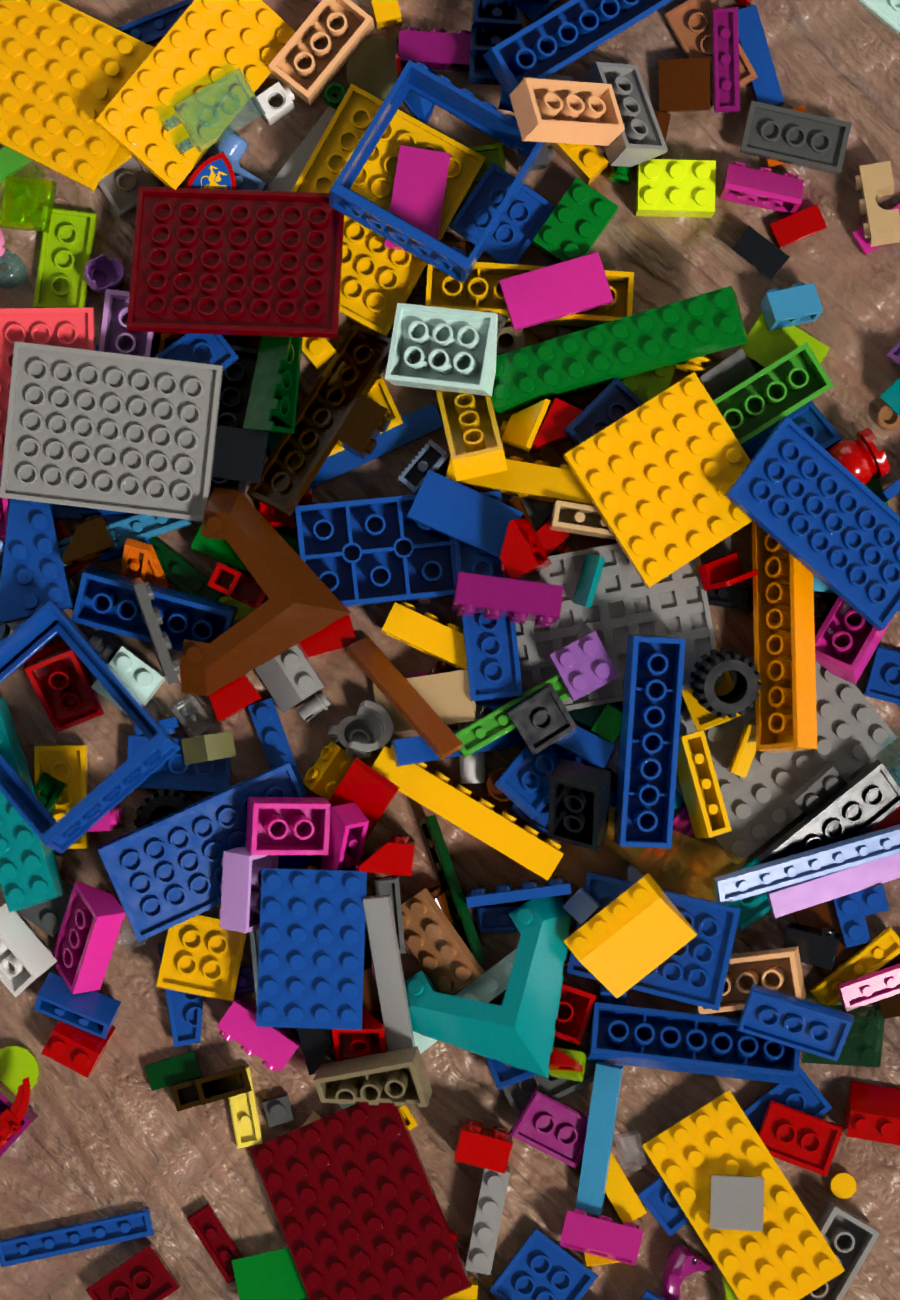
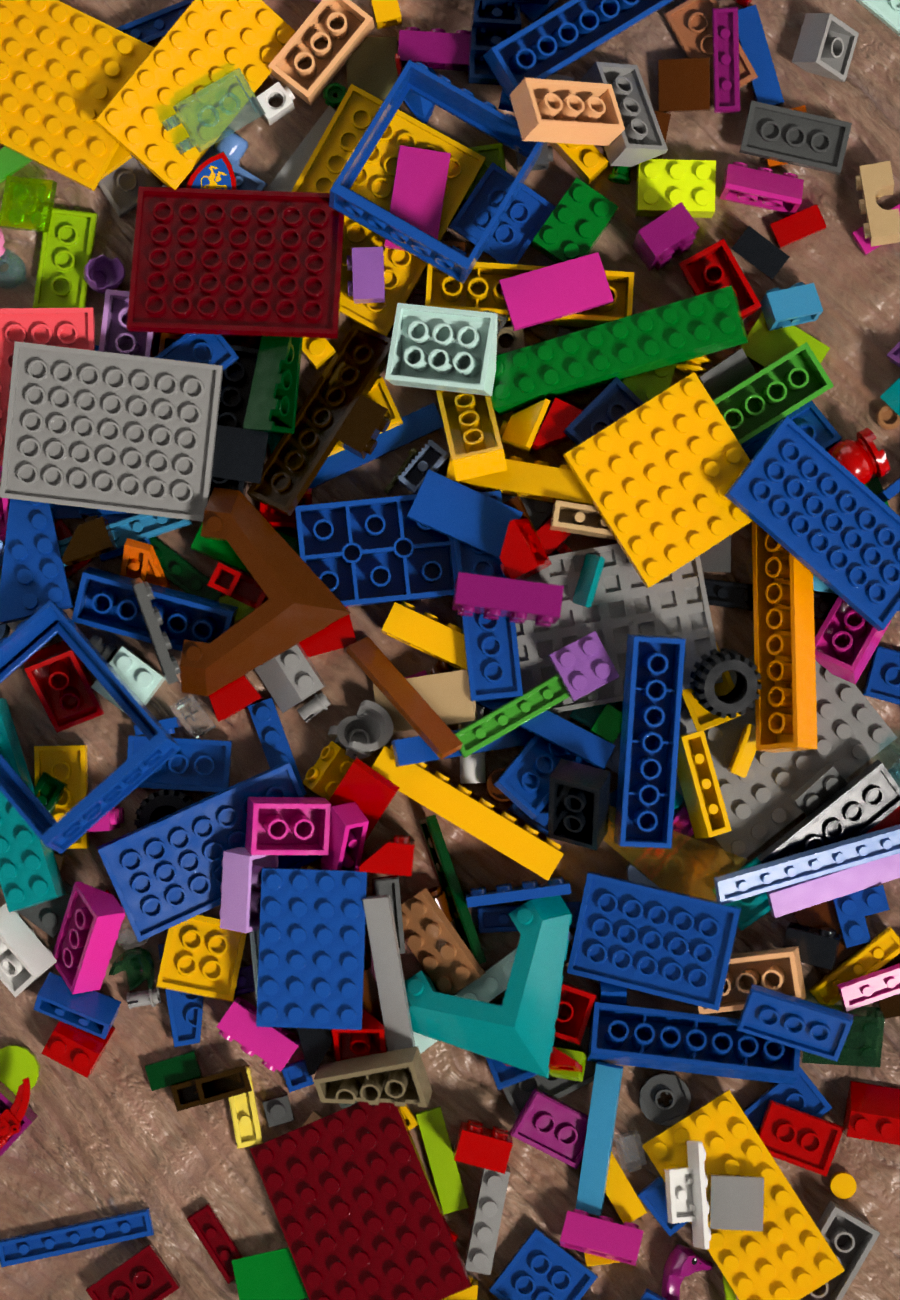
olive slope [181,731,237,765] -> none
black plate [506,683,577,756] -> none
yellow slope [563,873,698,998] -> none
medium blue tile [563,887,600,925] -> none
red panel [697,552,758,591] -> none
none -> clear green piece [109,947,155,991]
none -> light grey pin [126,986,161,1009]
none -> blue tile [282,1059,314,1093]
none -> medium lavender brick [347,247,385,304]
none -> olive hinge [384,448,418,494]
none -> lime tile [416,1106,469,1214]
none -> magenta brick [632,202,699,271]
none -> dark grey plate [639,1072,691,1126]
none -> white bracket [665,1140,711,1249]
none -> red slope [678,239,762,319]
none -> light grey slope [792,13,859,82]

